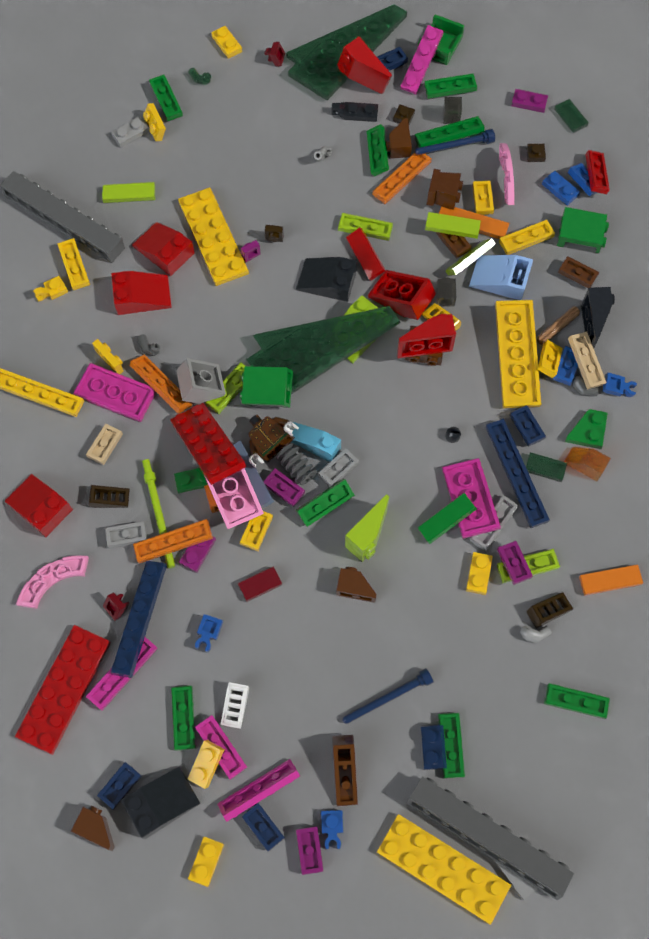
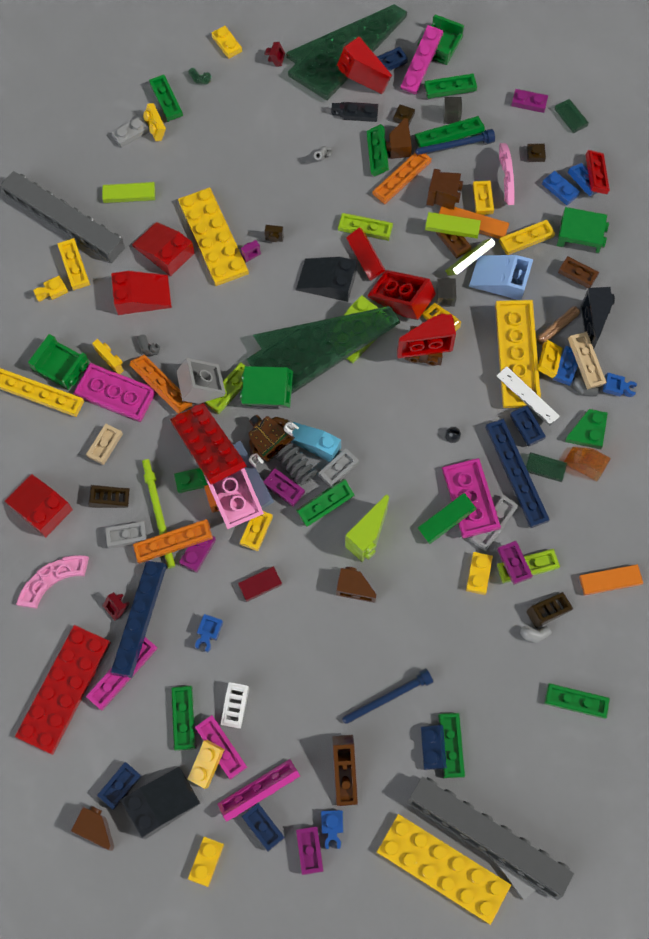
none -> green panel [28,334,89,390]
none -> white sticker [497,366,560,426]

